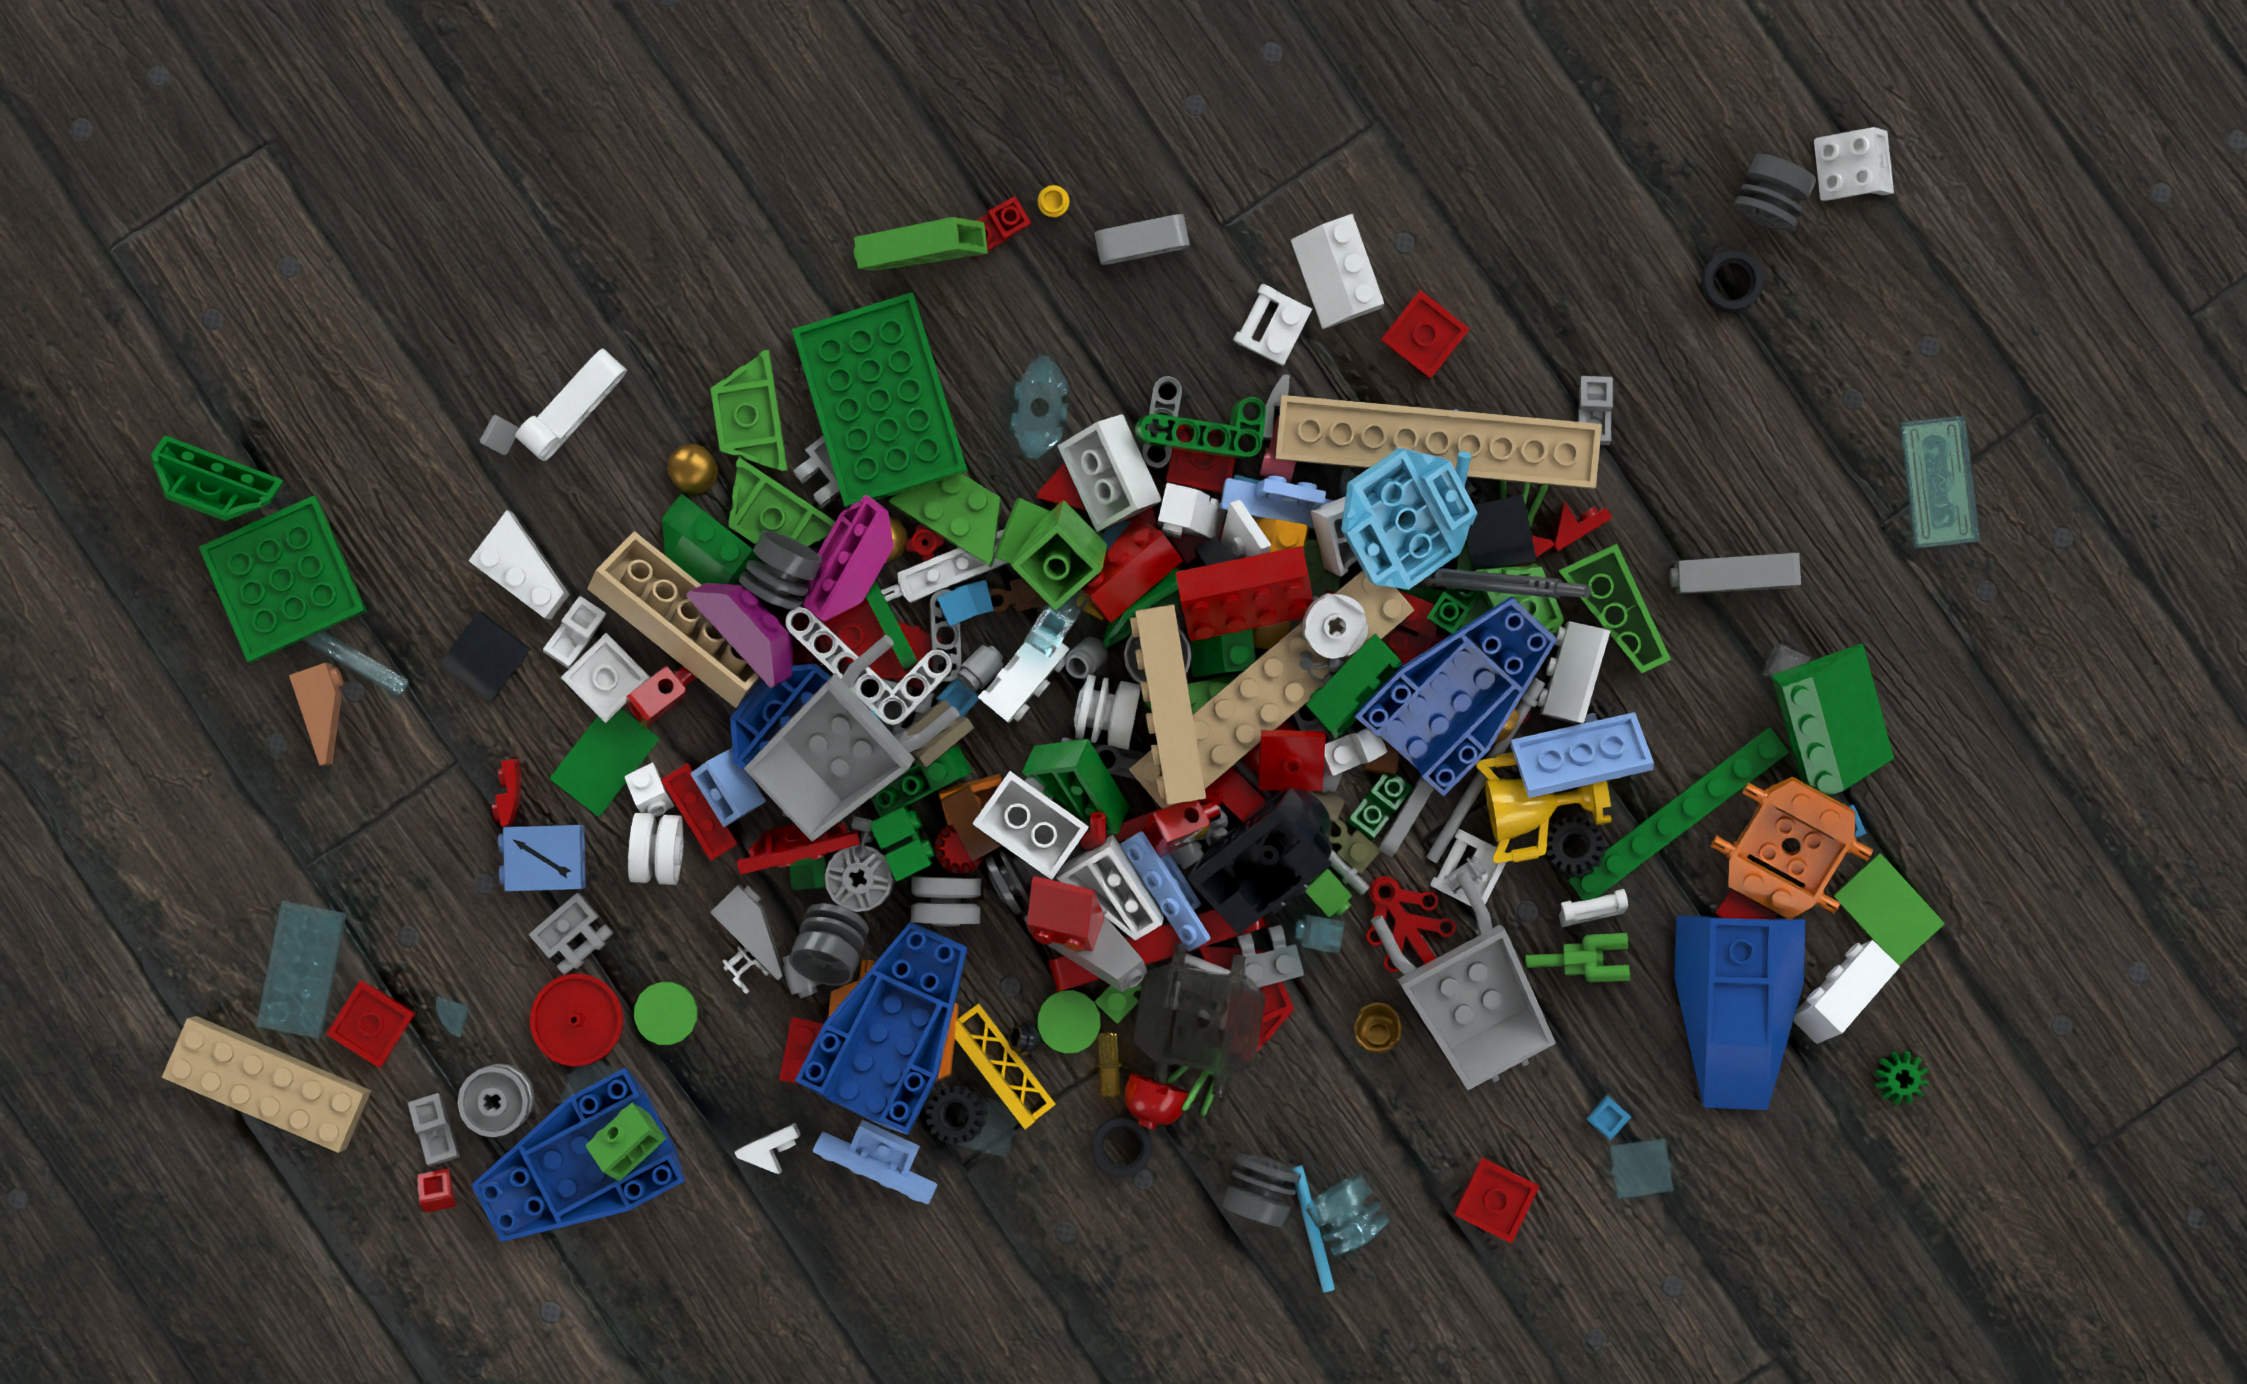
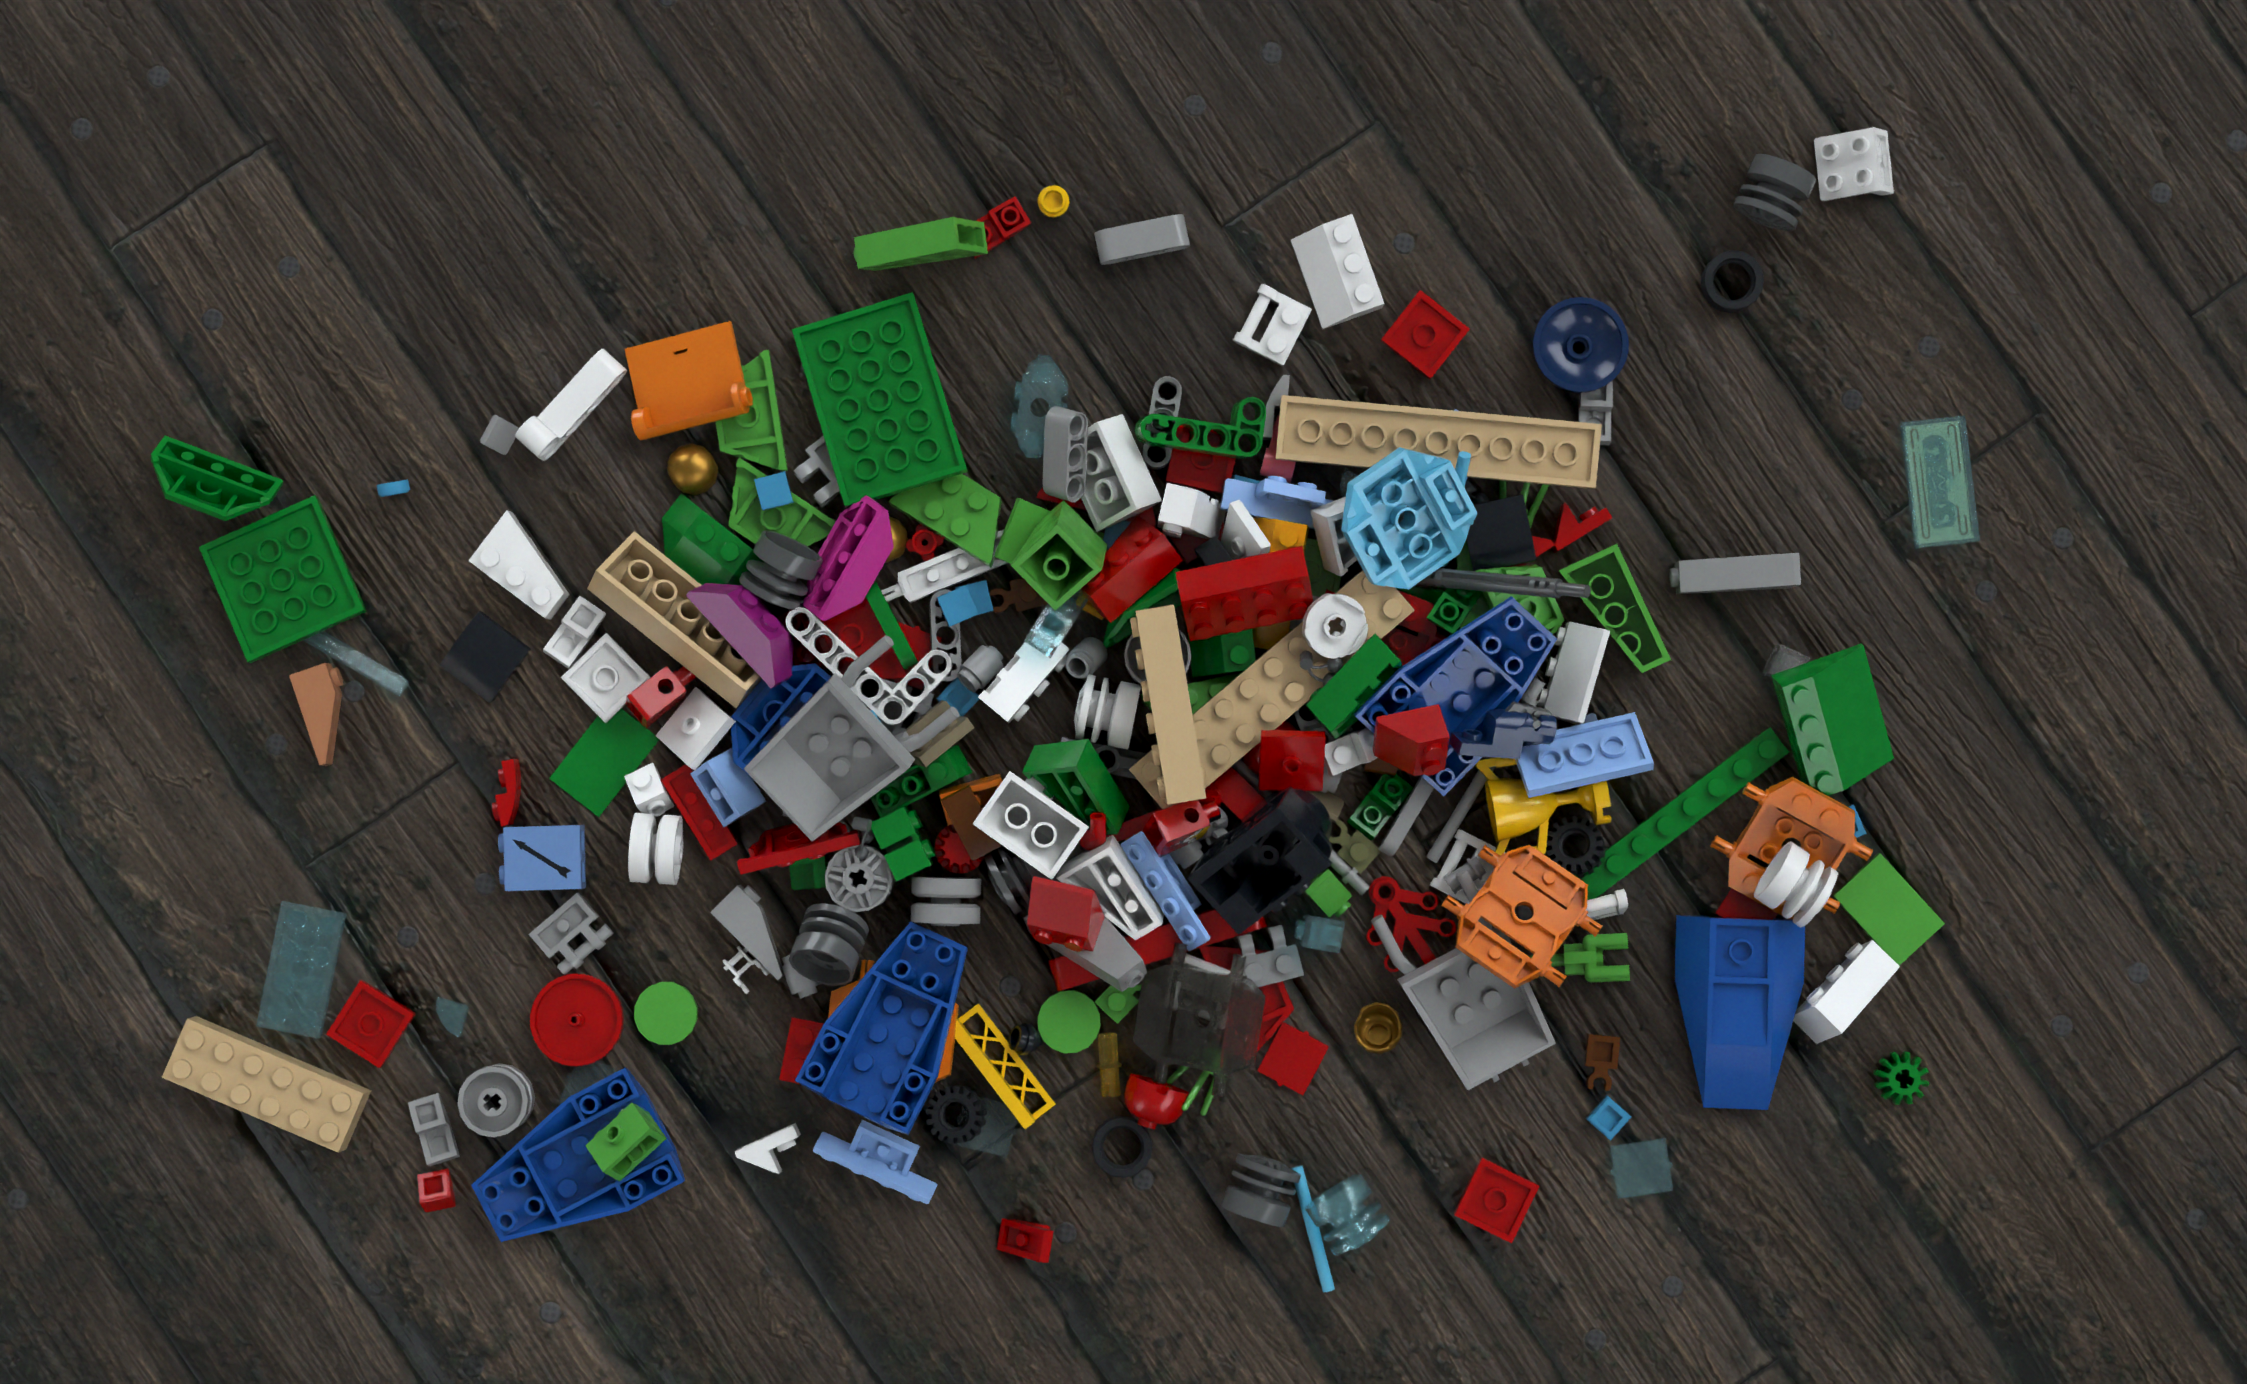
none -> dark azure tile [376,479,410,497]
none -> orange door [625,321,753,441]
none -> white plate [655,687,736,771]
none -> dark azure tile [754,471,794,511]
none -> red slope [997,1218,1054,1263]
none -> light grey beam [1042,406,1088,502]
none -> red piece [1257,1022,1329,1095]
none -> red slope [1373,704,1450,776]
none -> orange piece [1441,845,1603,989]
none -> dark blue plate [1449,702,1557,759]
none -> dark blue dish [1533,297,1629,393]
none -> reddish brown plate [1584,1033,1620,1091]
none -> white wheel [1754,841,1838,928]

